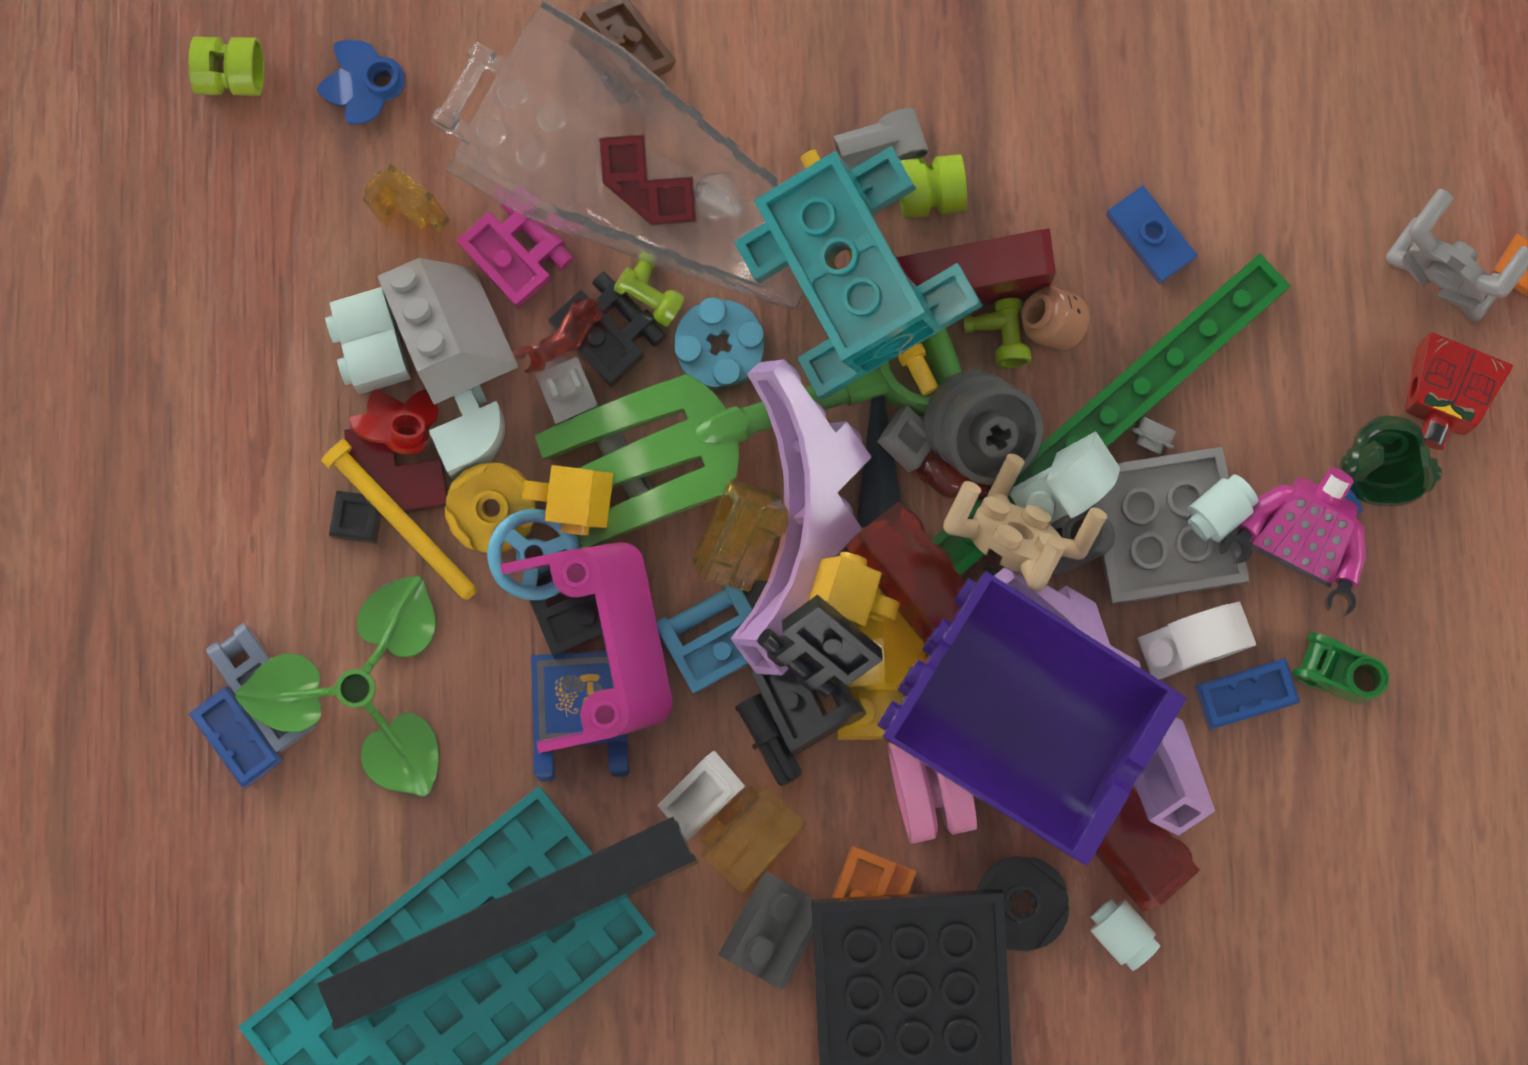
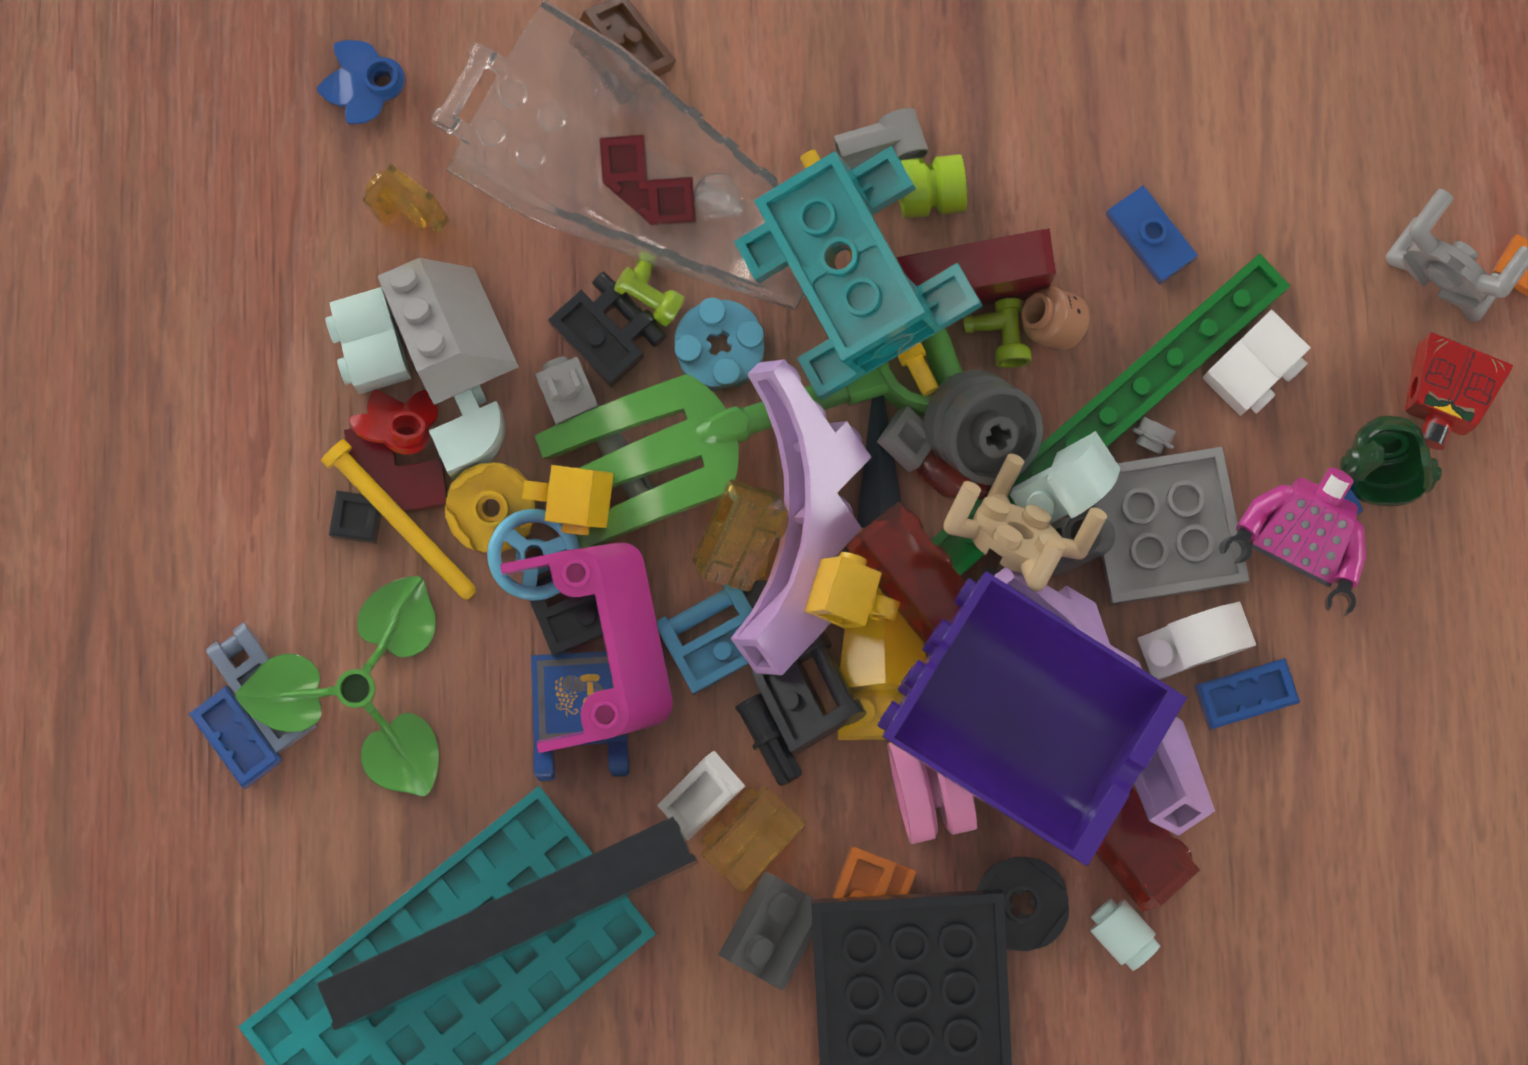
lime wheel [188,36,265,96] -> none
dark pink plate [456,194,574,309] -> none
clear red arm [514,298,603,374] -> none
black plate [757,594,883,697] -> none
light aqua brick [1188,474,1259,542] -> none
green piece [1291,632,1390,704] -> none
none -> white brick [1202,309,1311,416]

